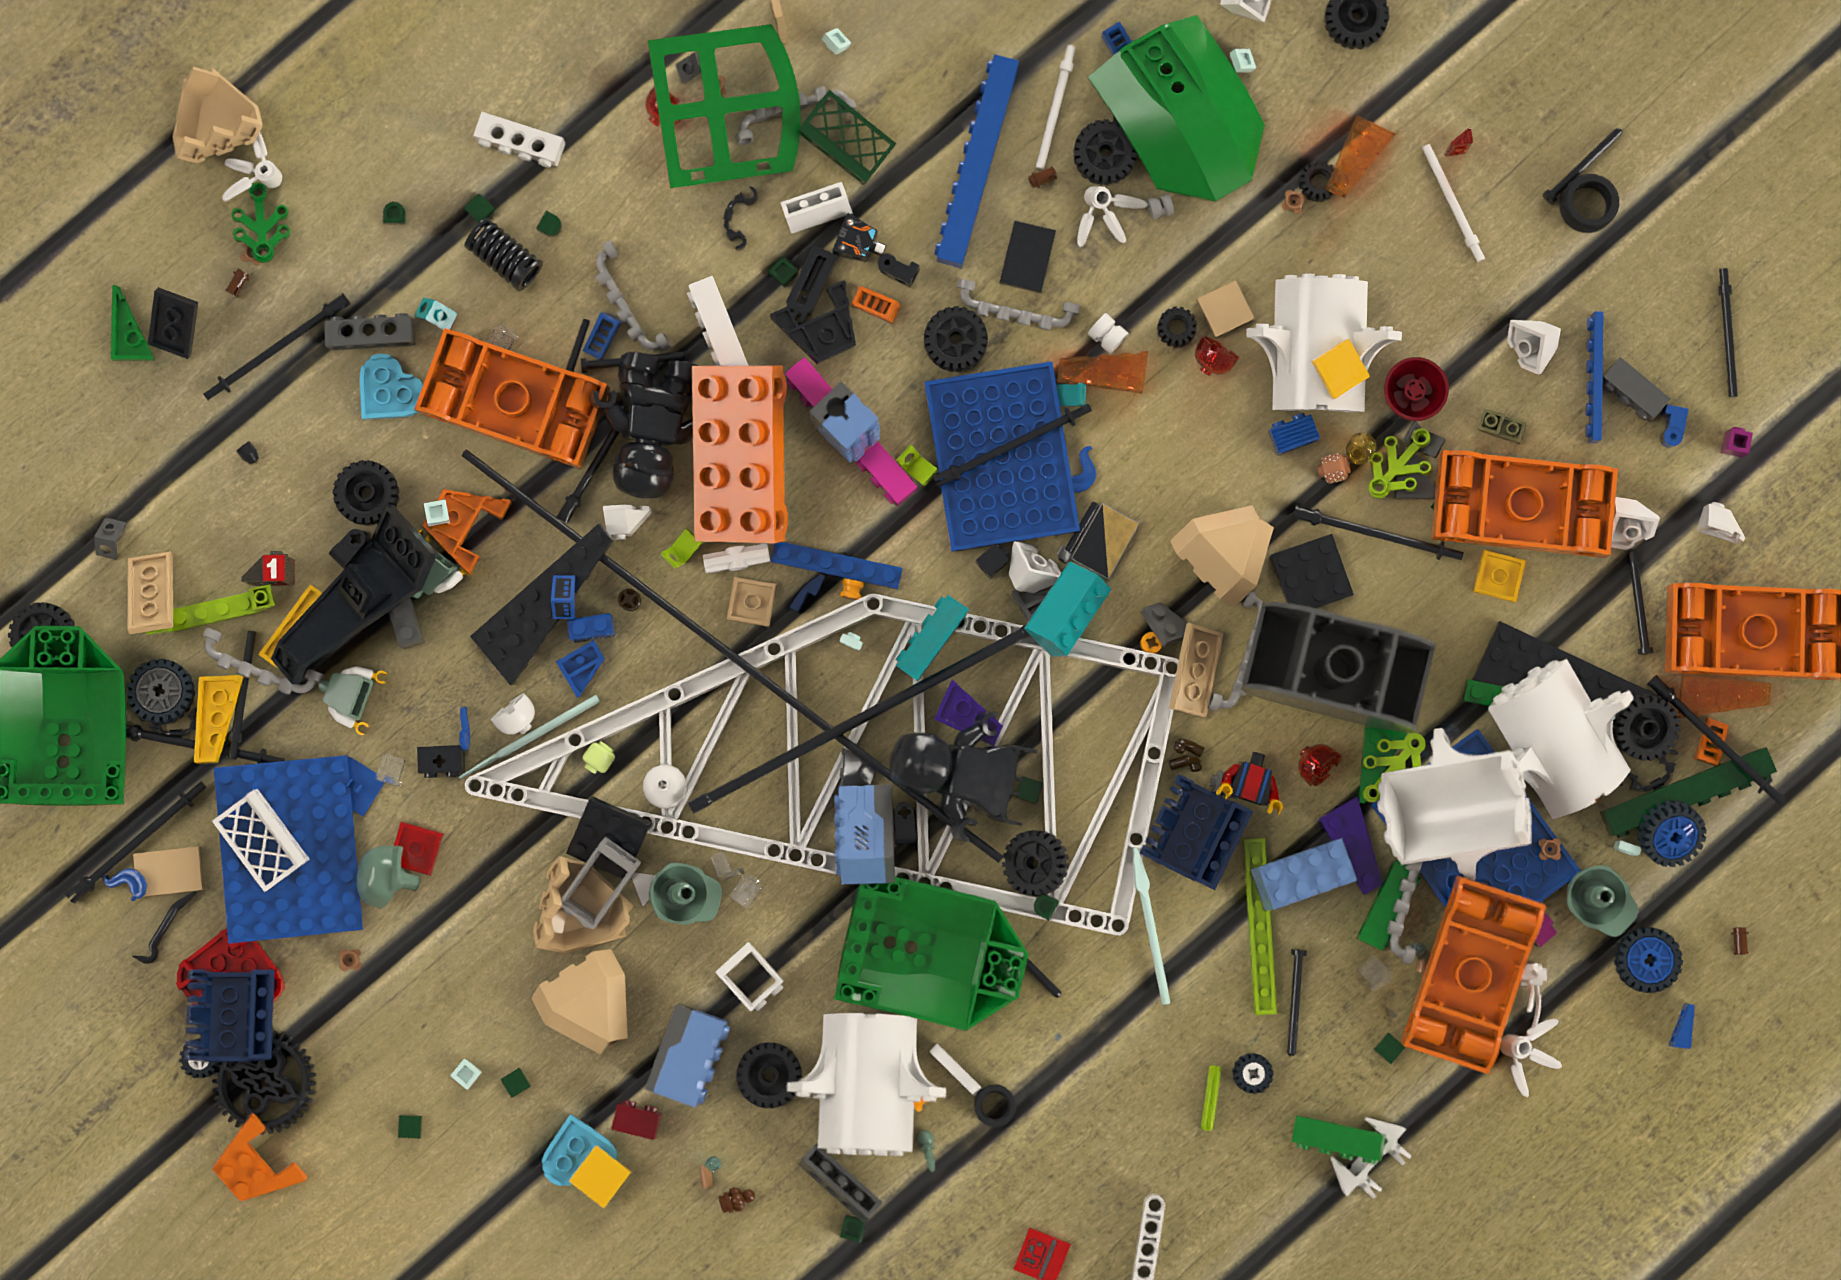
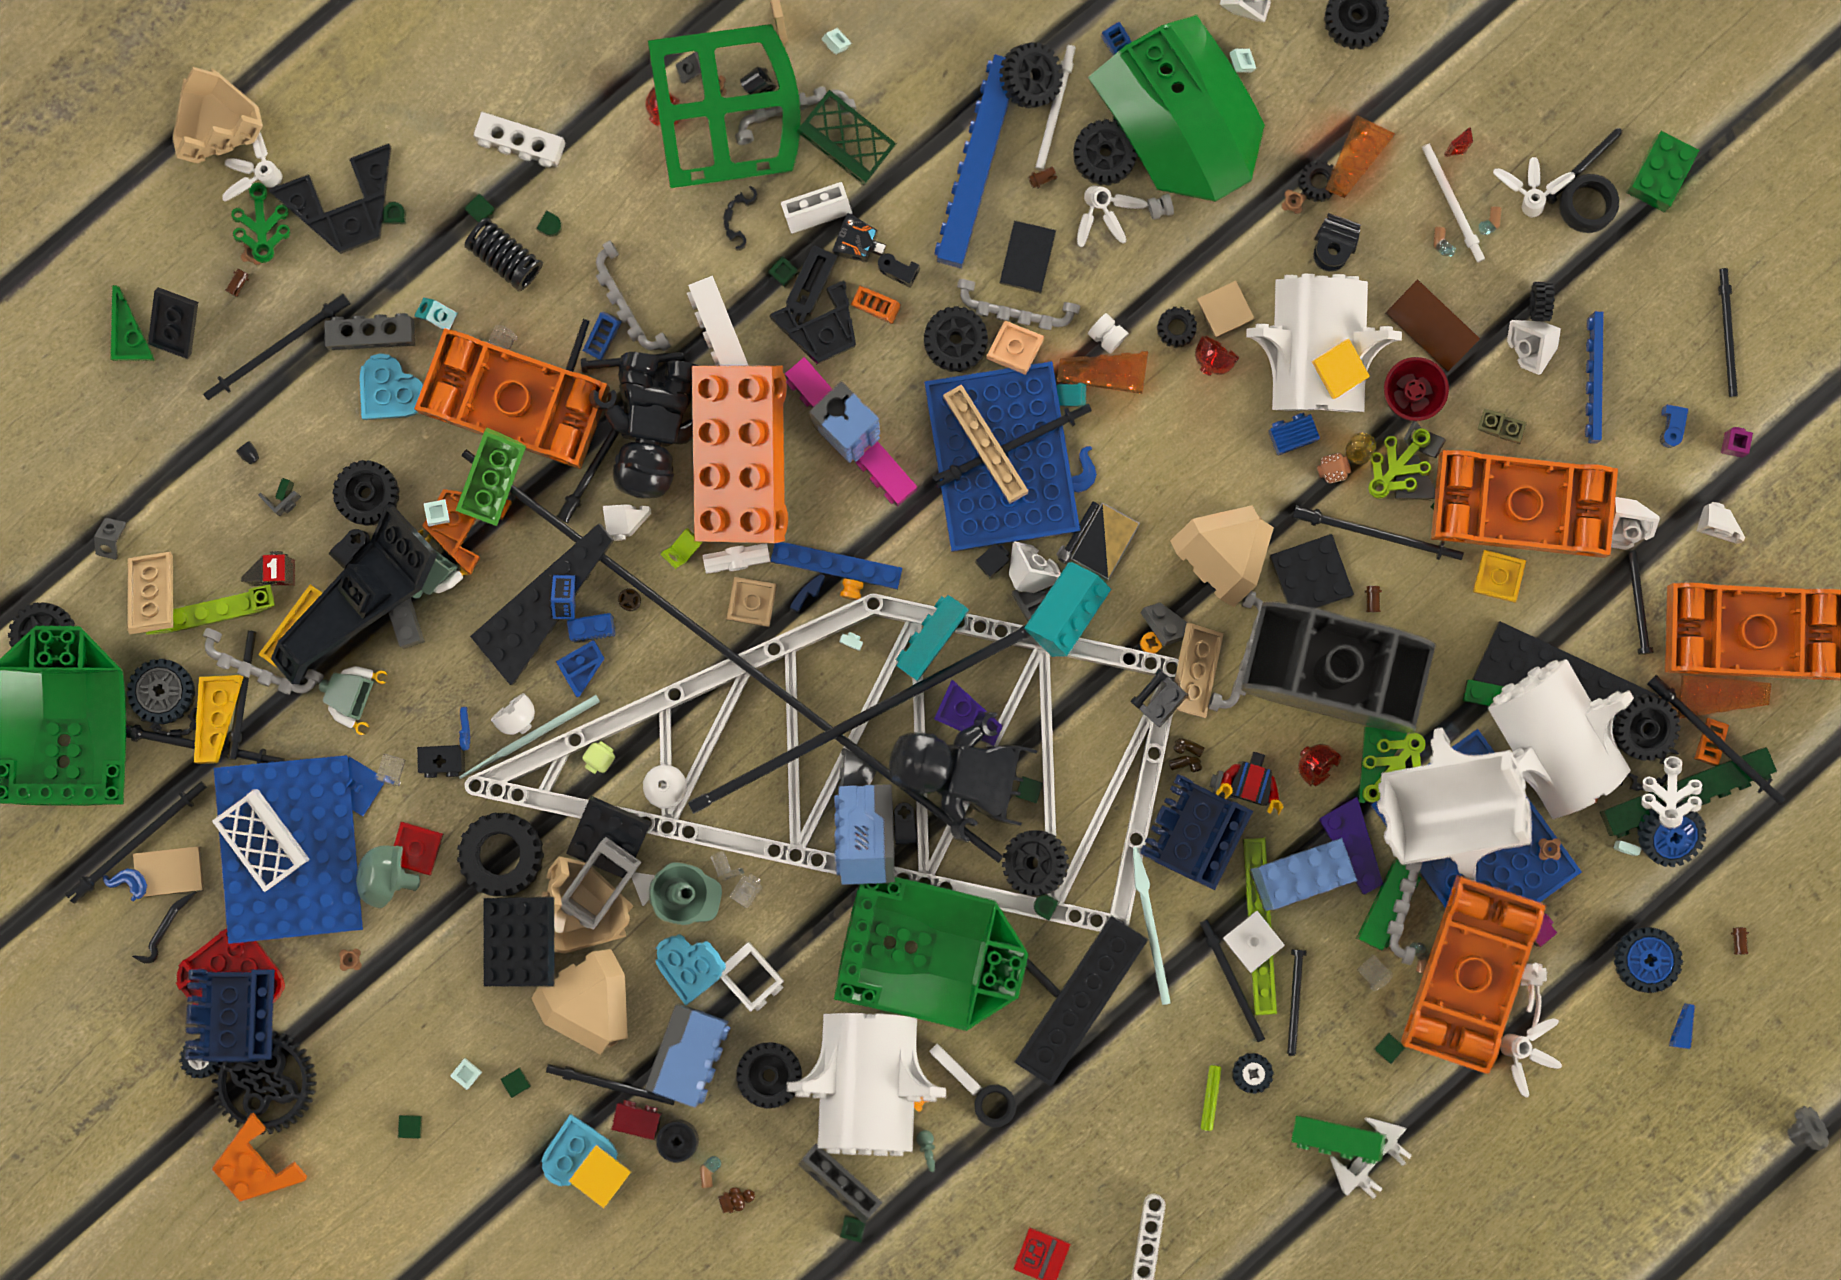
lime bracket [896,444,939,486] -> none
sand green piece [1566,865,1639,937] -> none
dark grey brick [1603,357,1670,422] -> none
none -> dark grey bracket [258,491,301,516]
none -> black wing [269,143,391,254]
none -> dark green tile [275,478,294,502]
none -> bright green slope [456,428,526,526]
none -> black tyre [457,813,544,896]
none -> black plate [483,897,555,987]
none -> black bar [546,1064,675,1106]
none -> medium azure plate [655,934,726,1006]
none -> black wheel [656,1120,699,1163]
none -> black piece [740,67,777,94]
none -> tan plate [943,384,1028,504]
none -> light nougat tile [987,321,1044,375]
none -> black wheel [999,42,1064,108]
none -> black plate [1014,915,1148,1087]
none -> black plate [1130,668,1189,727]
none -> black bar [1200,919,1265,1043]
none -> white plate [1223,911,1285,973]
none -> black piece [1313,213,1361,272]
none -> reddish brown pin [1365,586,1382,612]
none -> reddish brown slope [1385,279,1480,372]
none -> arm [1433,227,1456,257]
none -> arm [1478,206,1501,235]
none -> white plant [1493,157,1575,217]
none -> black tyre [1529,282,1555,321]
none -> green brick [1626,131,1700,213]
none -> white plant [1642,756,1702,828]
none -> dark grey plant [1788,1106,1829,1151]

